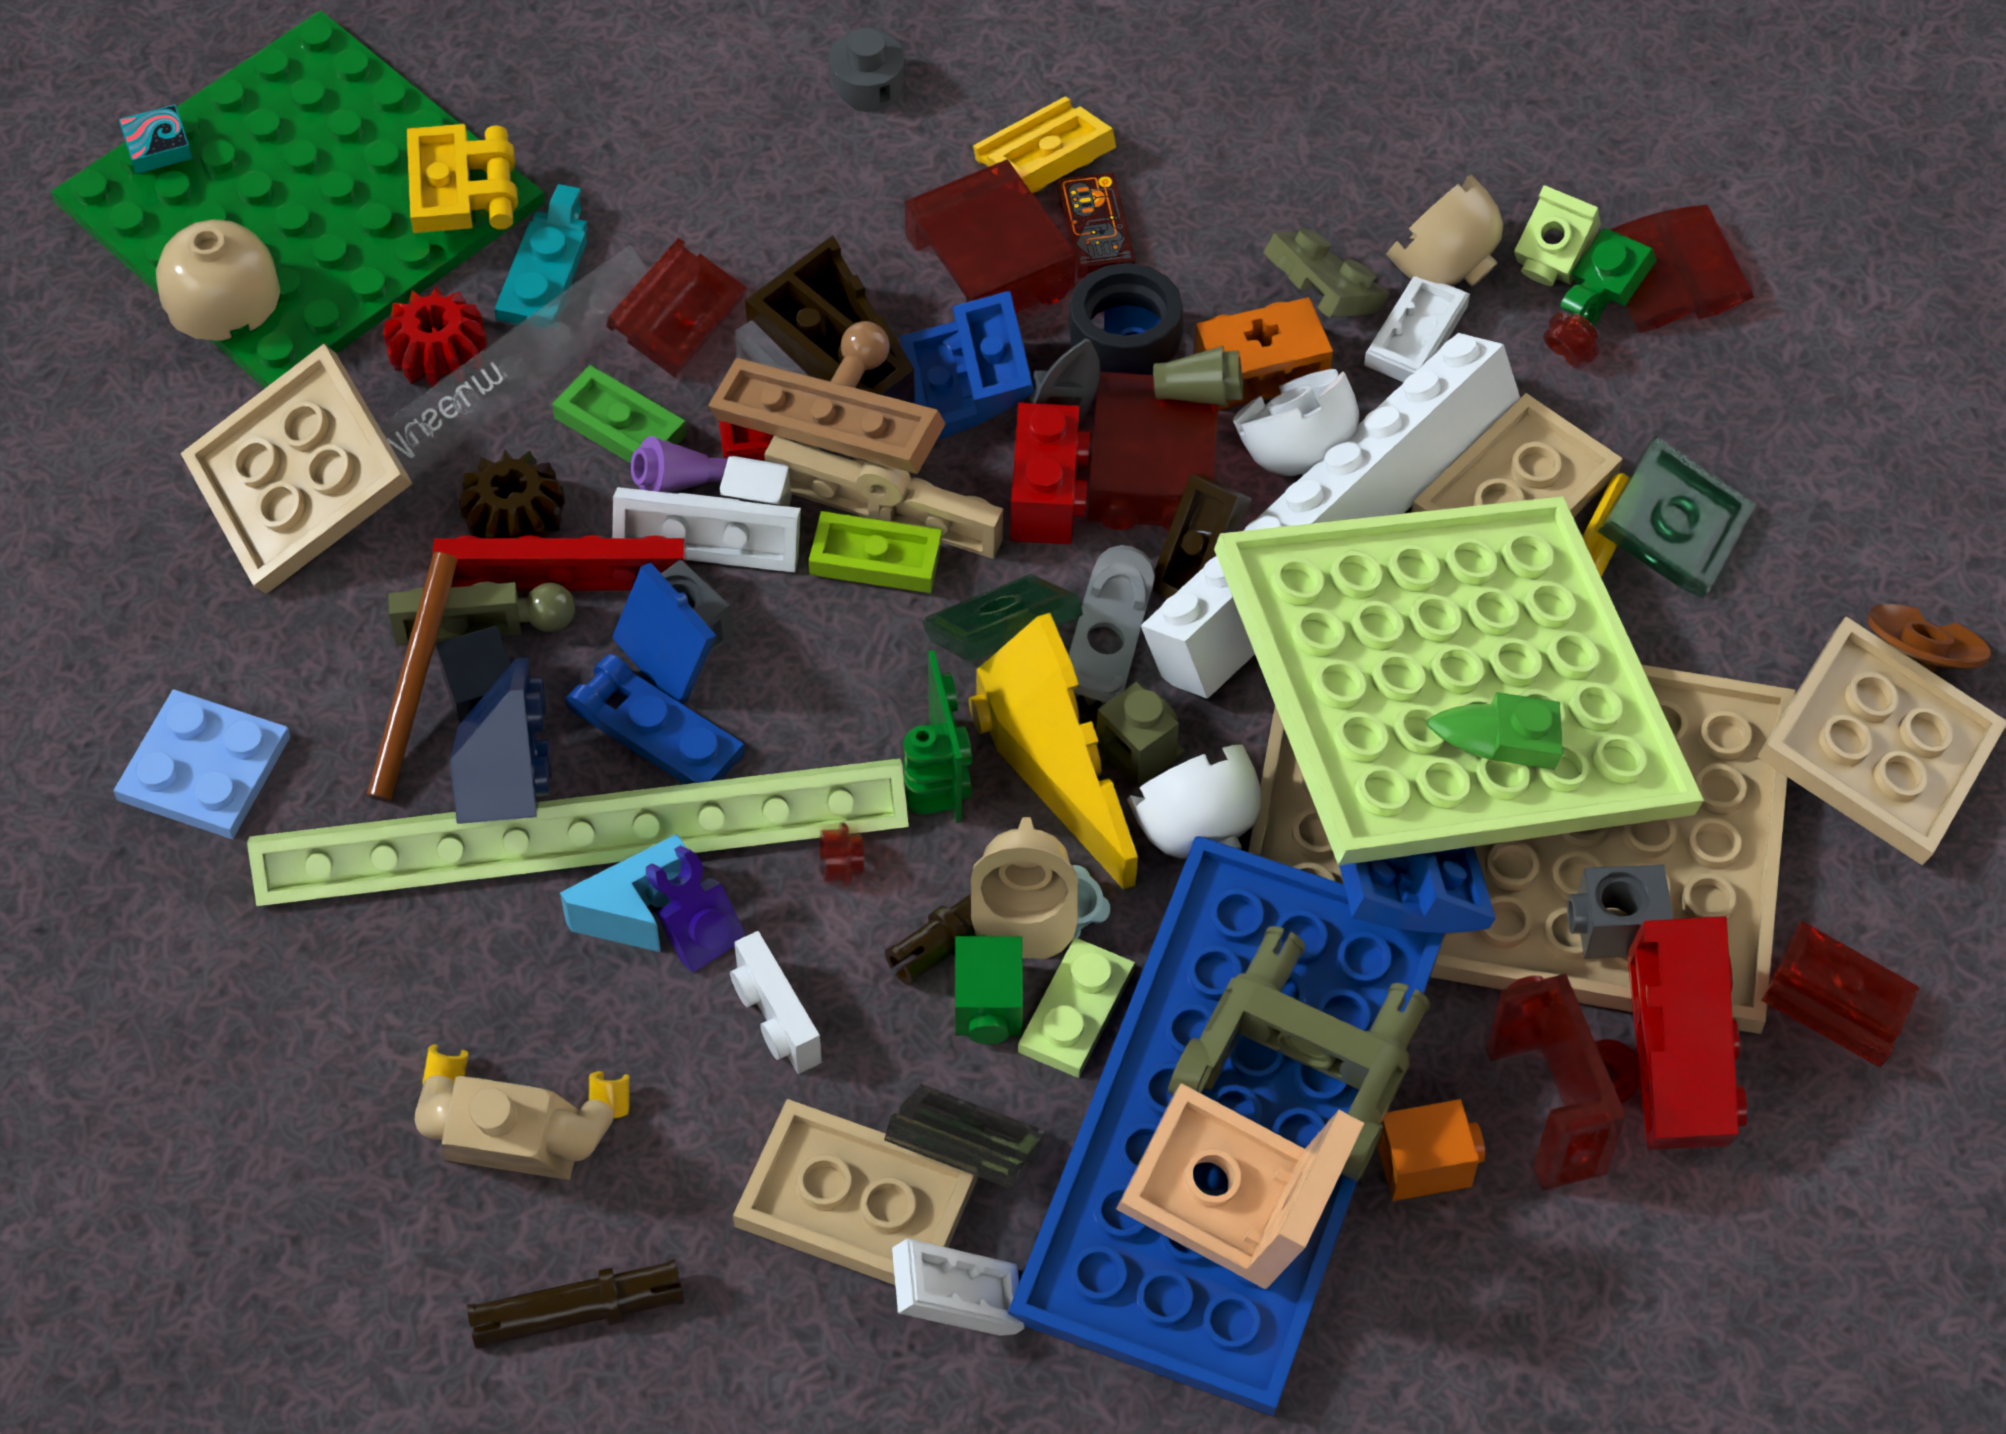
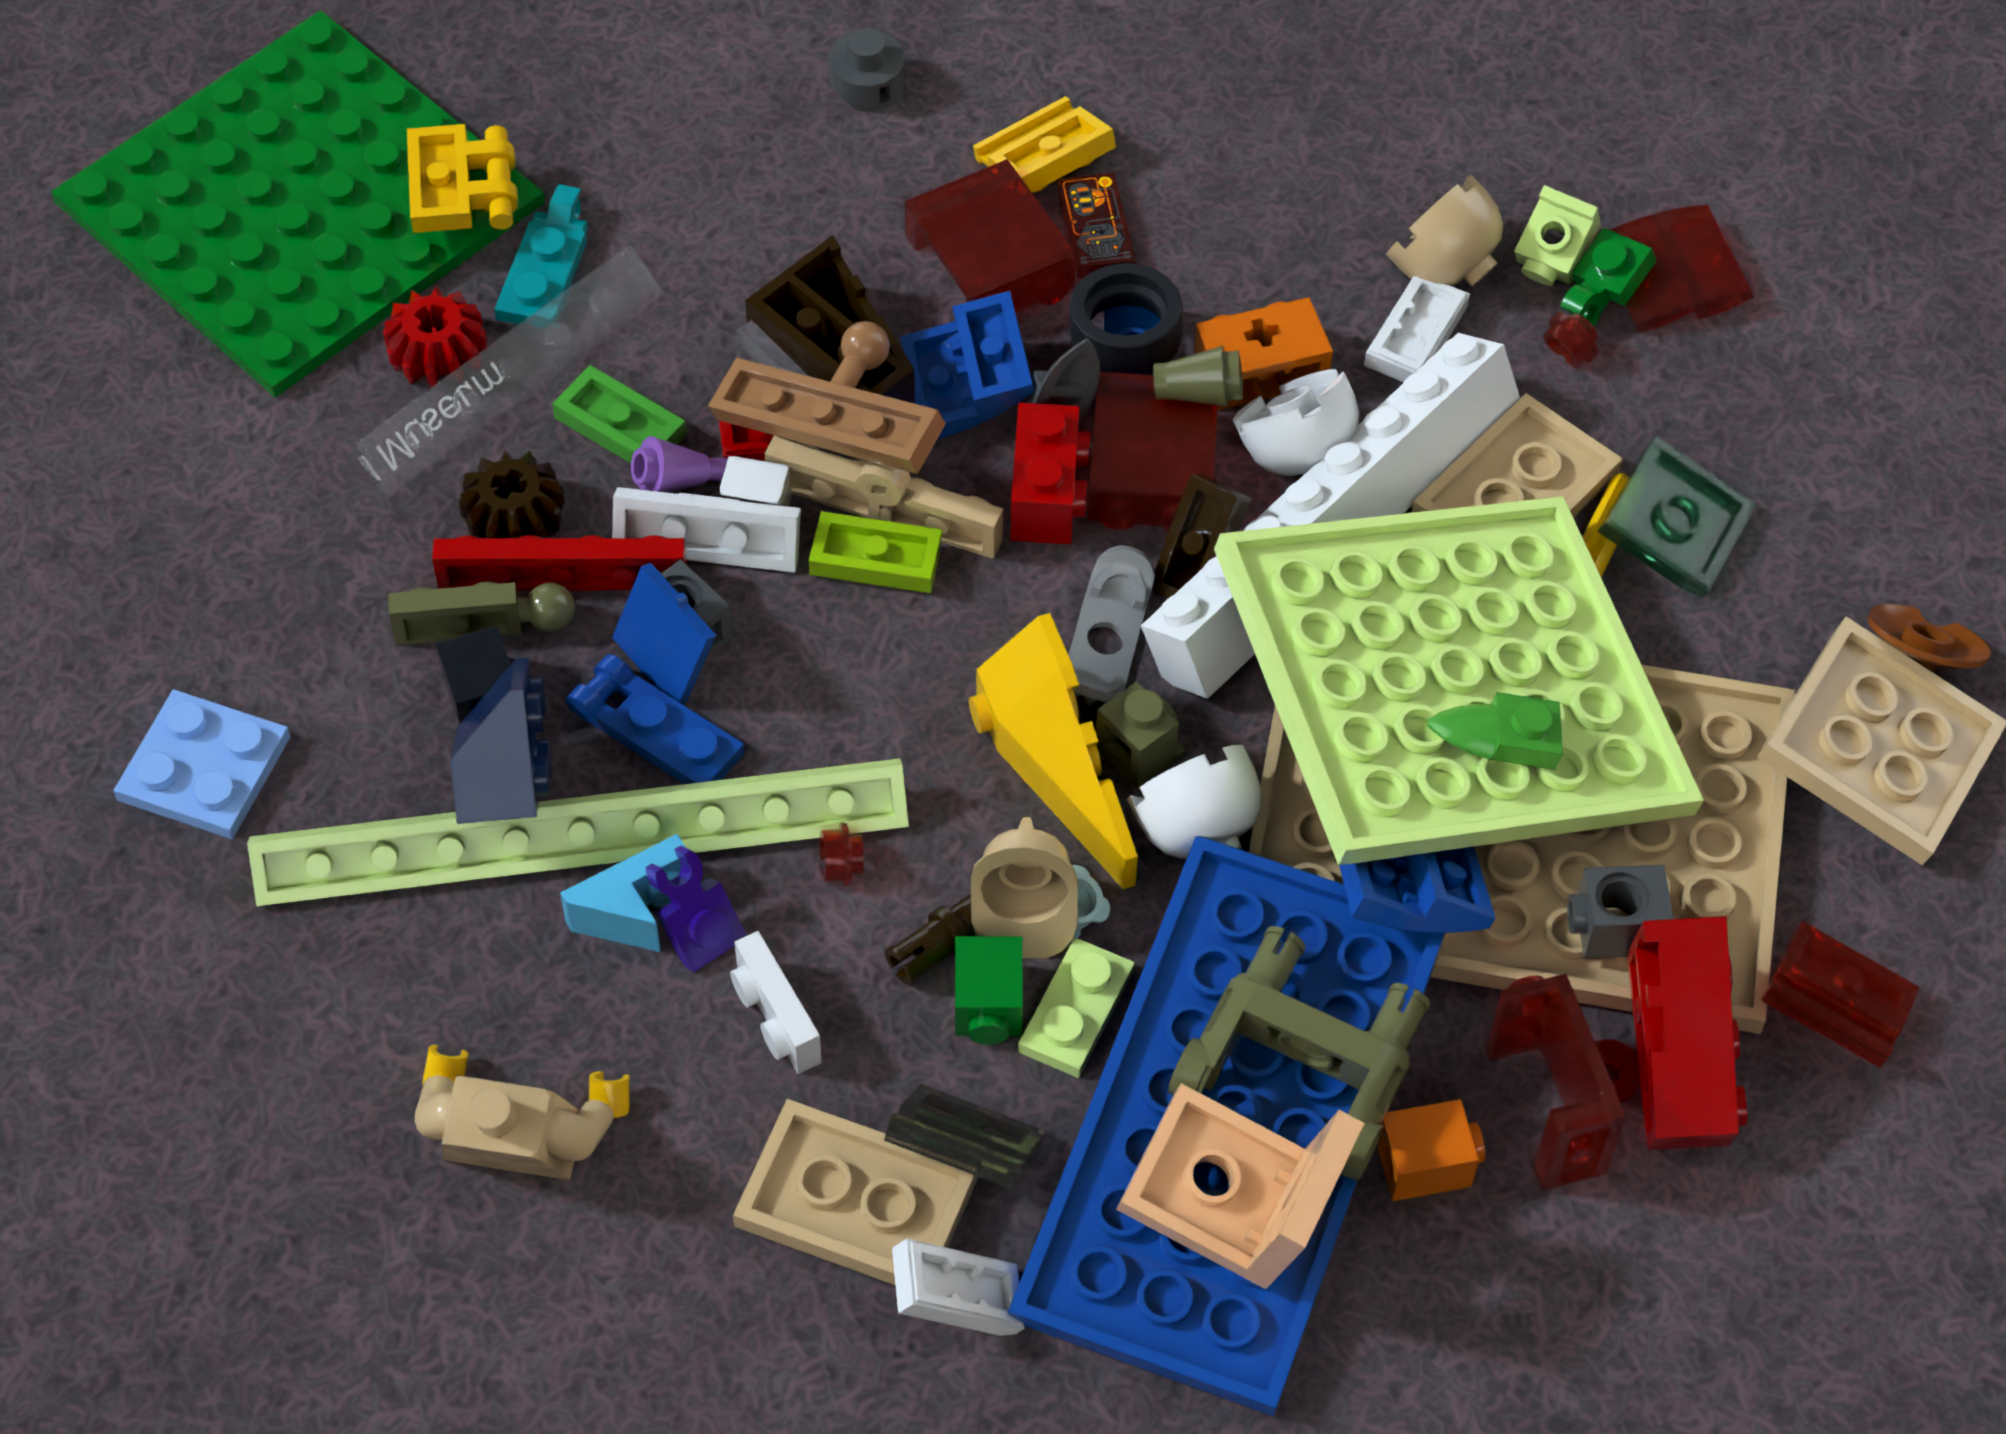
tile [119,104,193,174] -> none
tan cylinder [156,219,280,341] -> none
tan plate [180,344,413,594] -> none
dark orange bar [367,552,458,802] -> none
dark brown pin [467,1259,684,1349] -> none
clear red plate [605,237,747,378] -> none
green hinge [903,650,972,823] -> none
clear green plate [922,574,1084,662] -> none
olive wing [1263,228,1390,318] -> none

